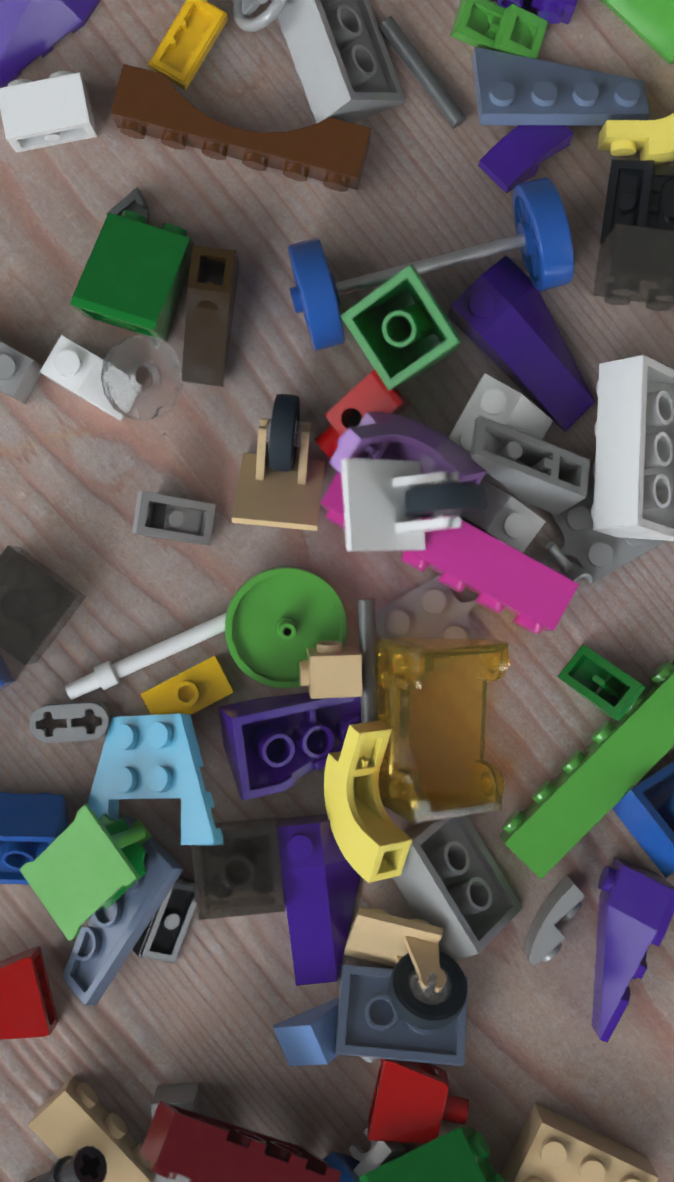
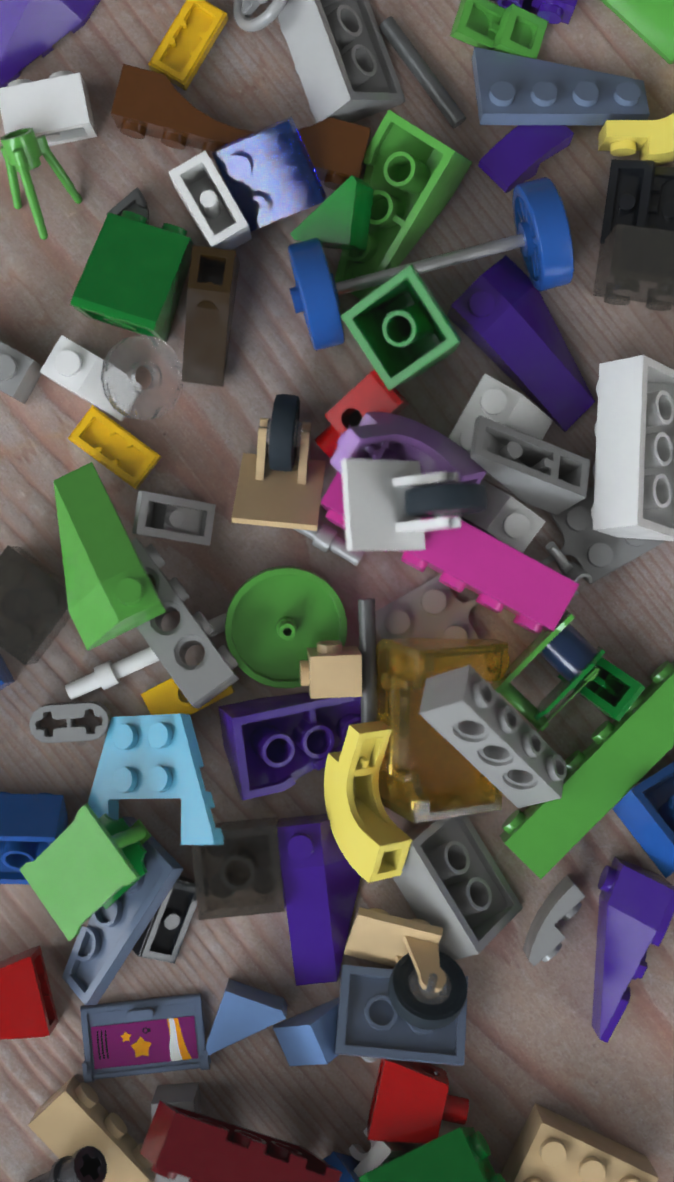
none -> bright green plant [0,127,82,240]
none -> bright green wedge [53,462,166,651]
none -> yellow plate [67,405,162,490]
none -> door [80,993,211,1083]
none -> light grey brick [132,538,239,709]
none -> white brick [168,150,252,250]
none -> medium blue slope [205,979,288,1055]
none -> clear blue plate [212,116,327,232]
none -> green slope [290,175,374,251]
none -> light grey bar [294,523,365,566]
none -> bright green wedge [335,110,473,300]
none -> light grey brick [419,665,567,808]
none -> piece [490,610,605,732]

